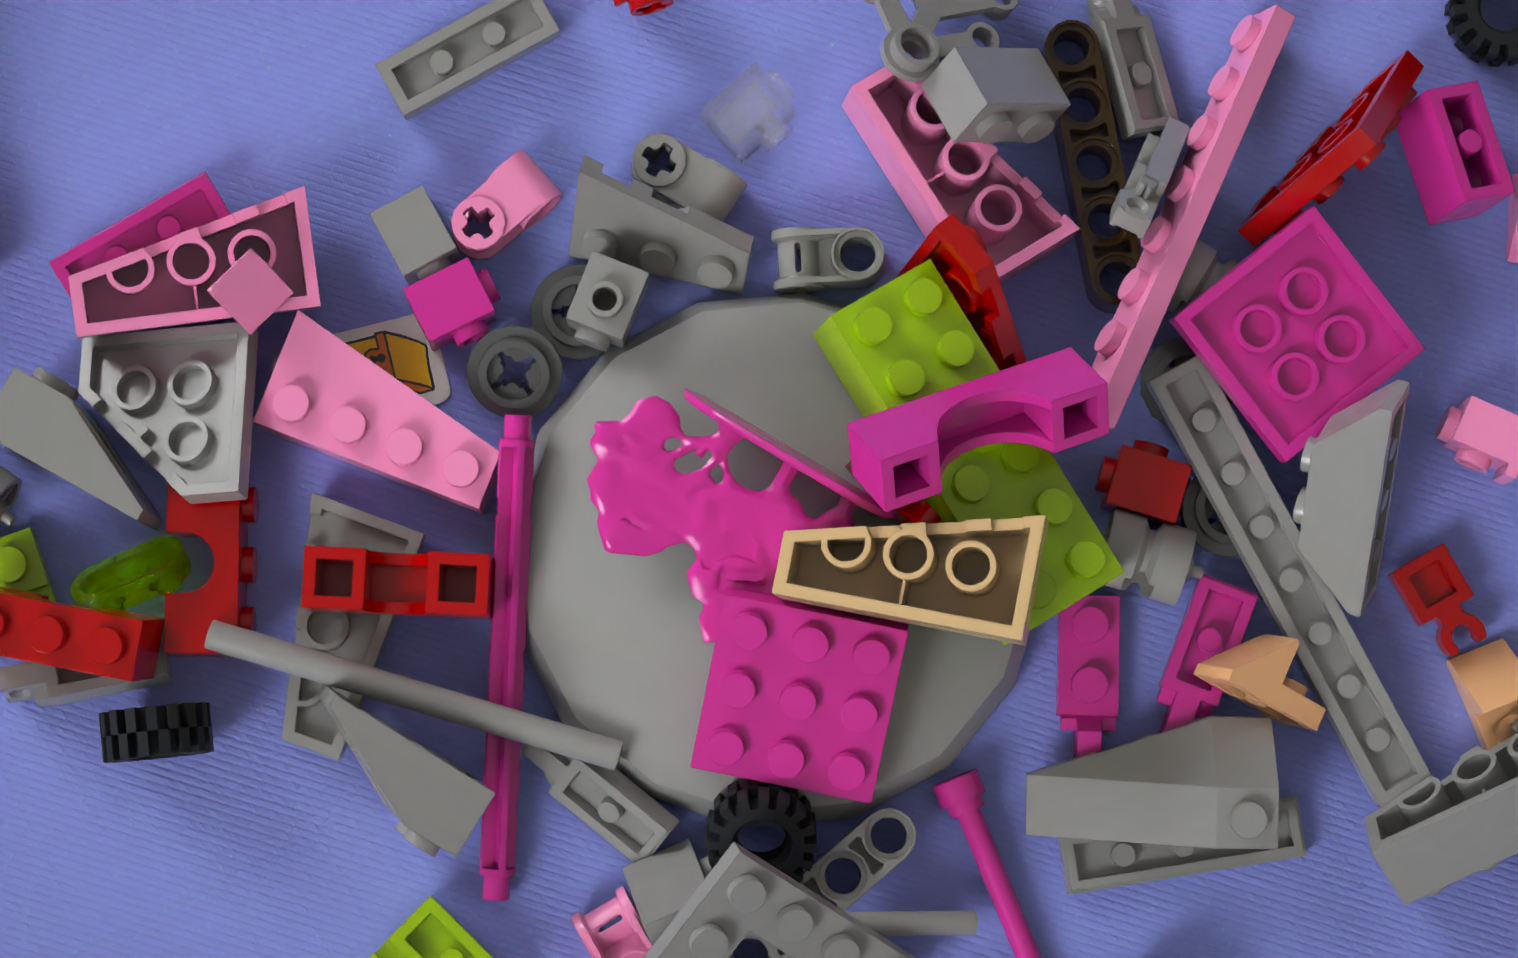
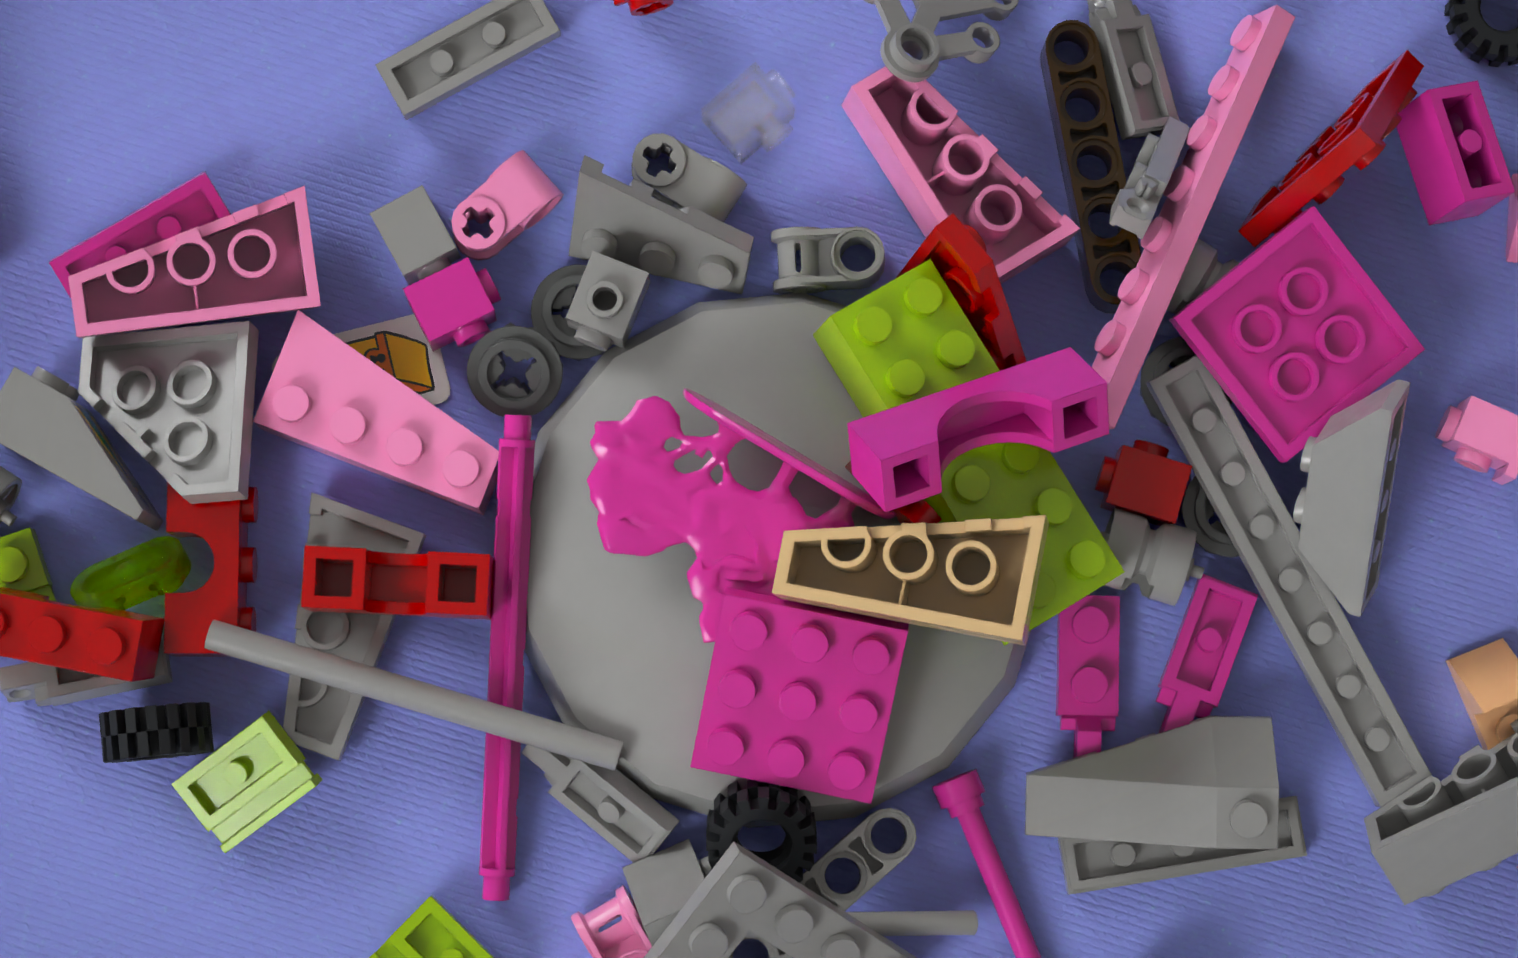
bright pink slope [207,248,294,335] -> none
light grey slope [318,684,496,857] -> none
light grey piece [921,47,1071,144] -> none
light nougat slope [1193,634,1326,731] -> none
red plate [1388,543,1486,657] -> none
none -> lime plate [171,710,323,853]

